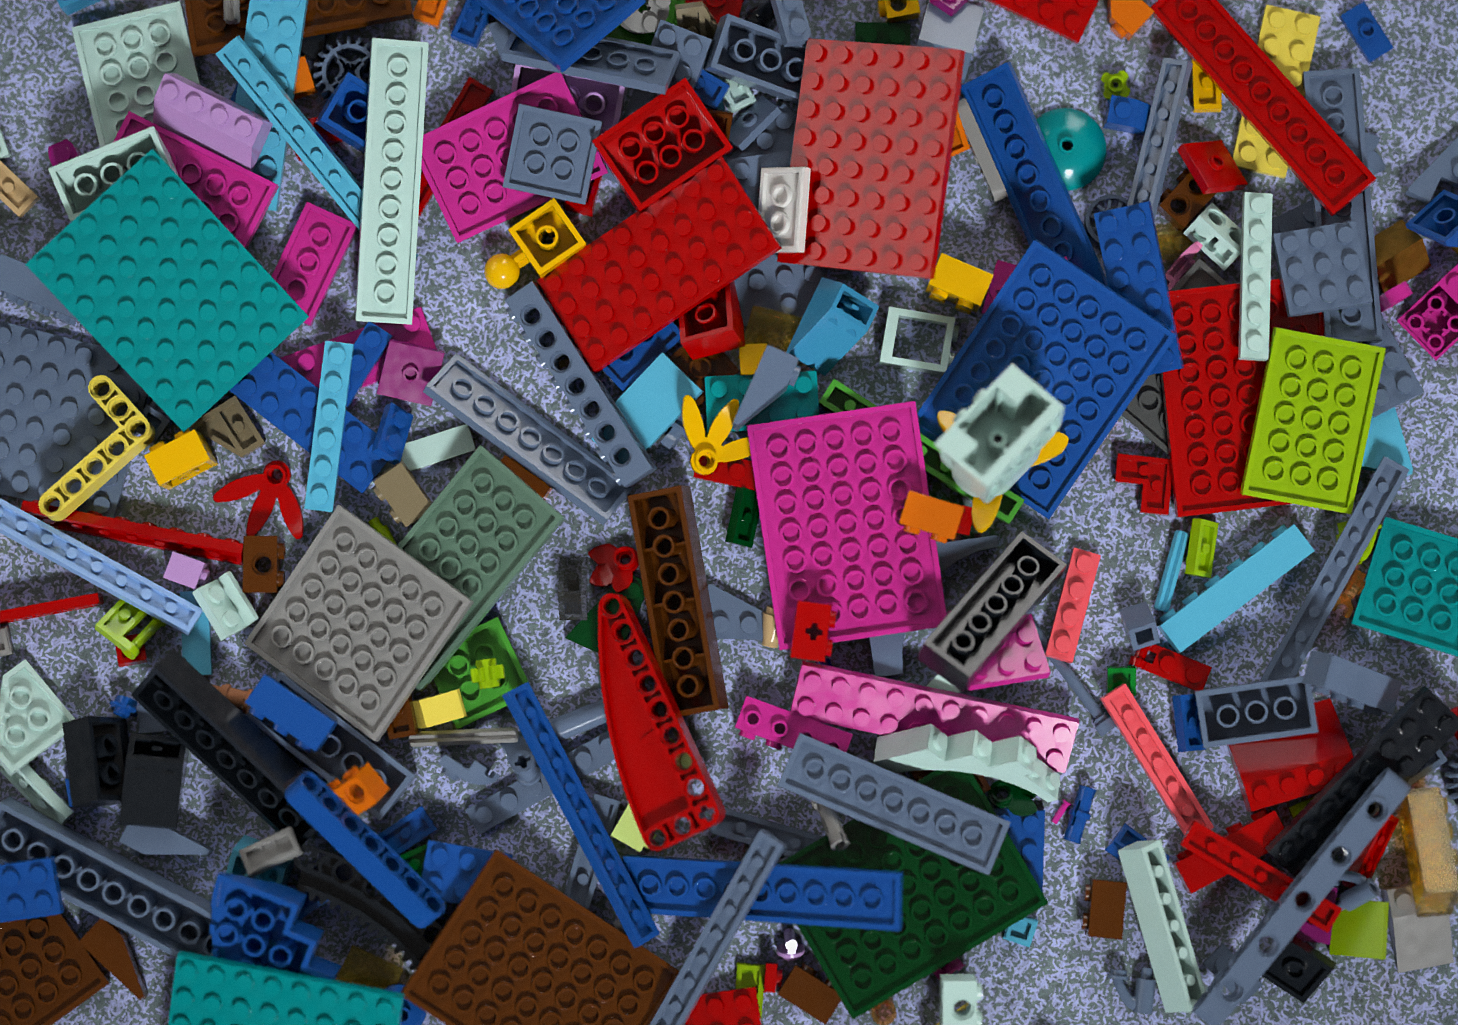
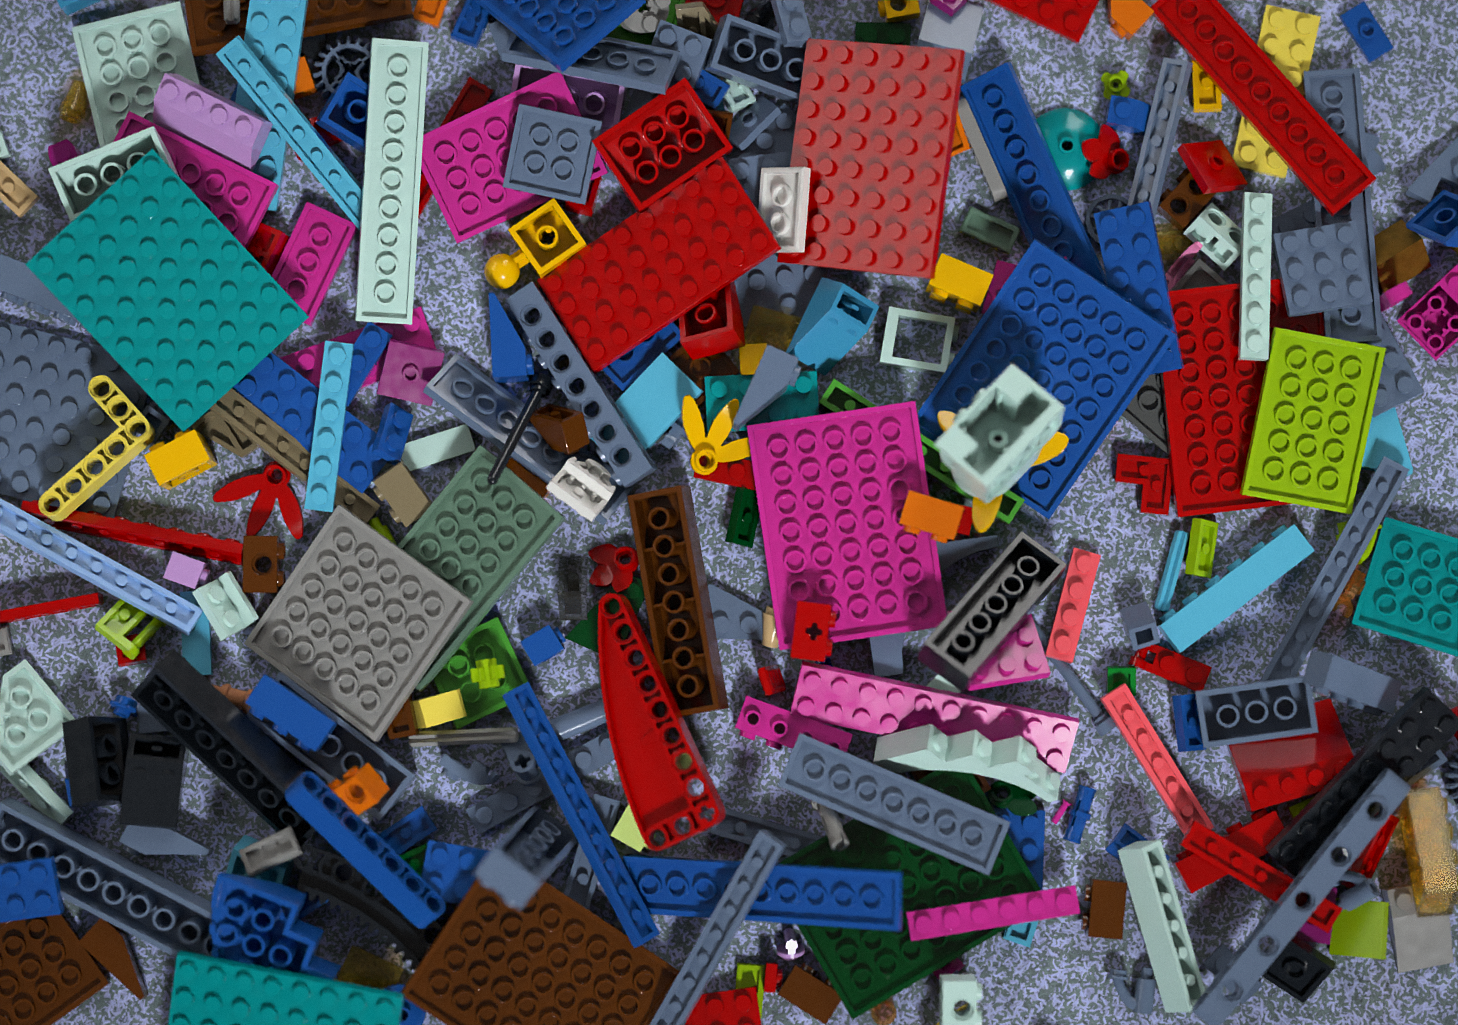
none -> clear yellow cone [58,80,88,124]
none -> dark tan plate [210,388,380,523]
none -> red hinge [247,223,290,276]
none -> sand blue brick [474,803,578,910]
none -> black piece [487,373,554,485]
none -> blue slope [489,293,535,383]
none -> blue brick [520,625,566,667]
none -> reddish brown slope [530,403,590,455]
none -> white slope [546,457,615,522]
none -> red slope [757,664,786,697]
none -> dark pink plate [906,885,1080,941]
none -> sand green tile [959,206,1021,255]
none -> red plate [1081,124,1129,180]

